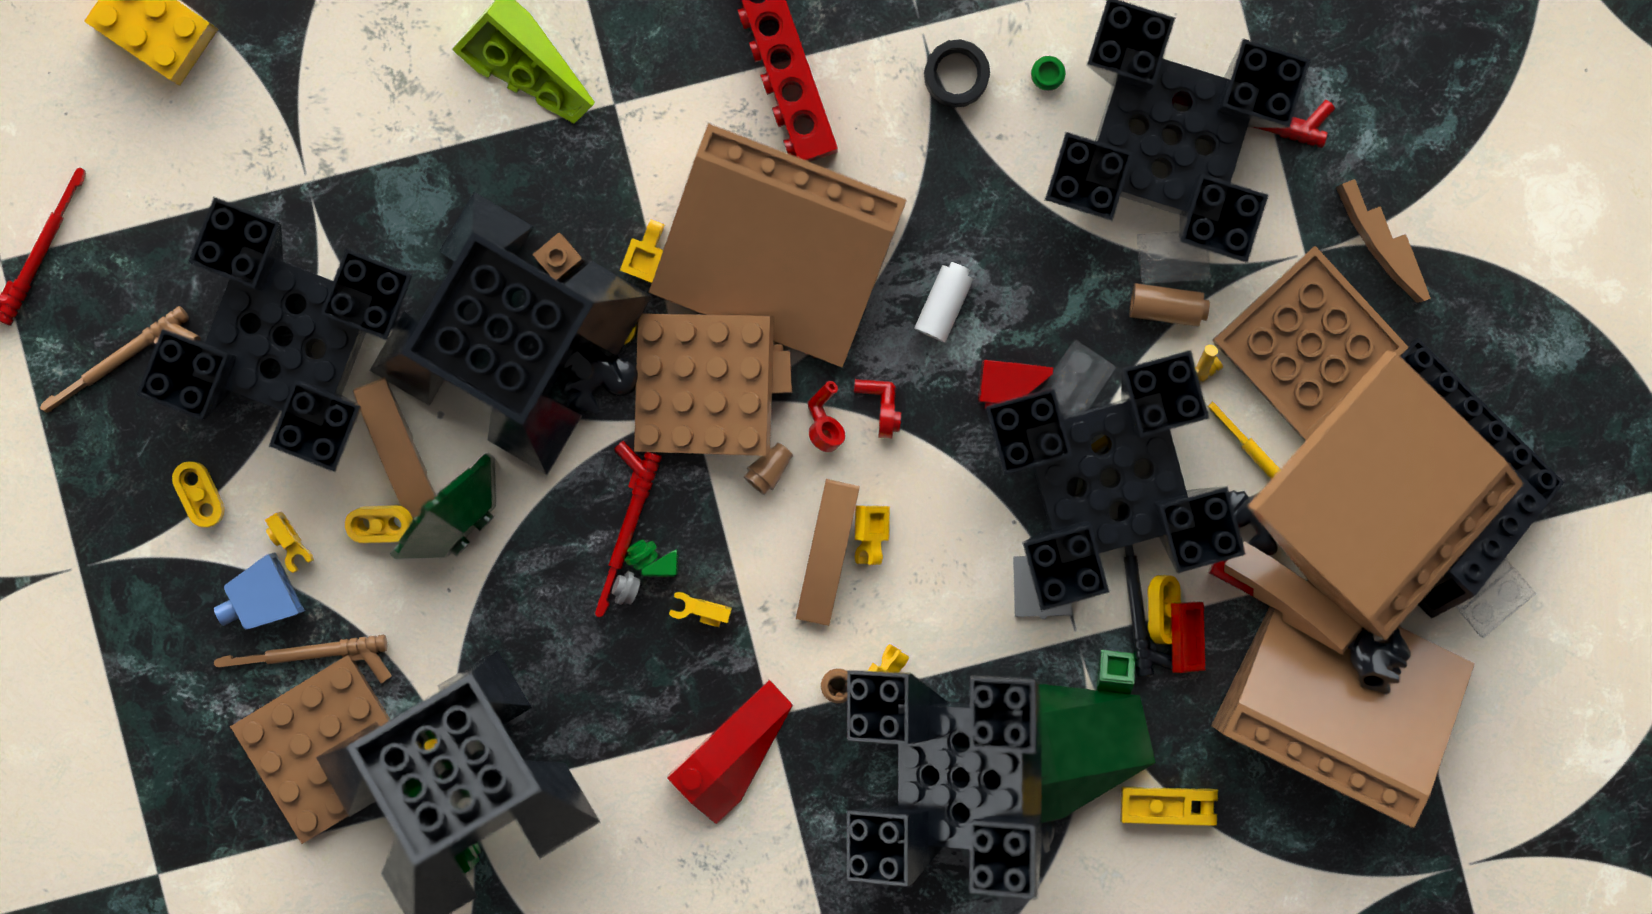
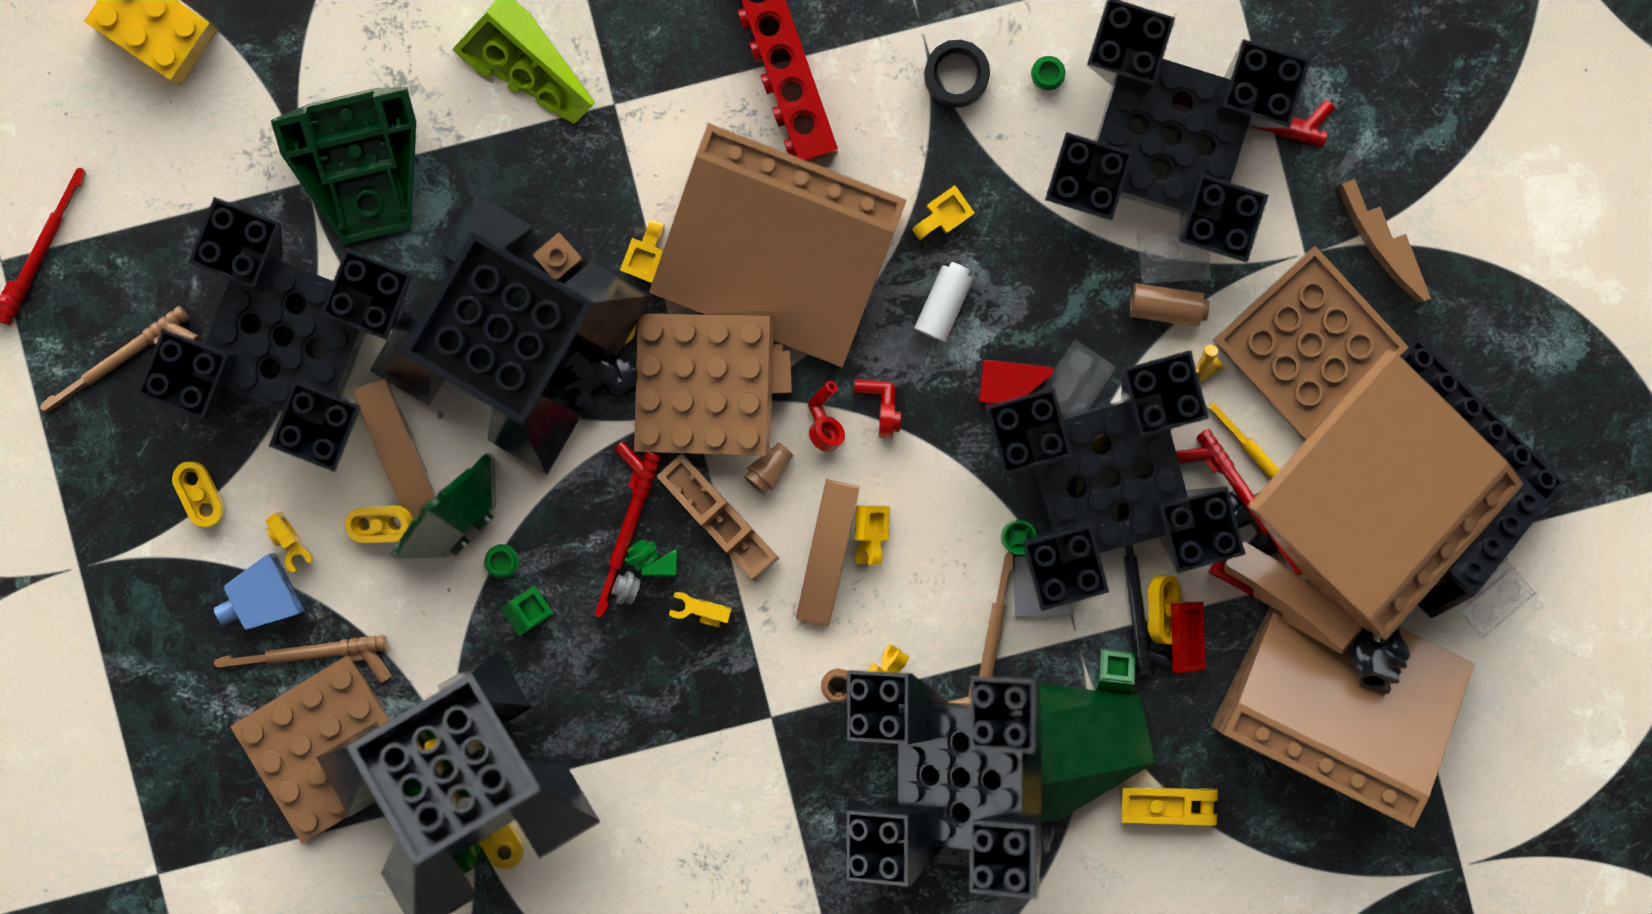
red wedge [667,679,793,824] -> none
none -> dark green wedge [271,87,417,245]
none -> yellow plate [478,823,524,869]
none -> green plate [484,544,519,579]
none -> green slope [501,585,554,636]
none -> medium nougat slope [657,453,779,582]
none -> yellow plate [912,185,975,241]
none -> medium nougat piece [949,552,1013,704]
none -> green wheel [1001,520,1037,555]
none -> red piece [1176,429,1303,576]

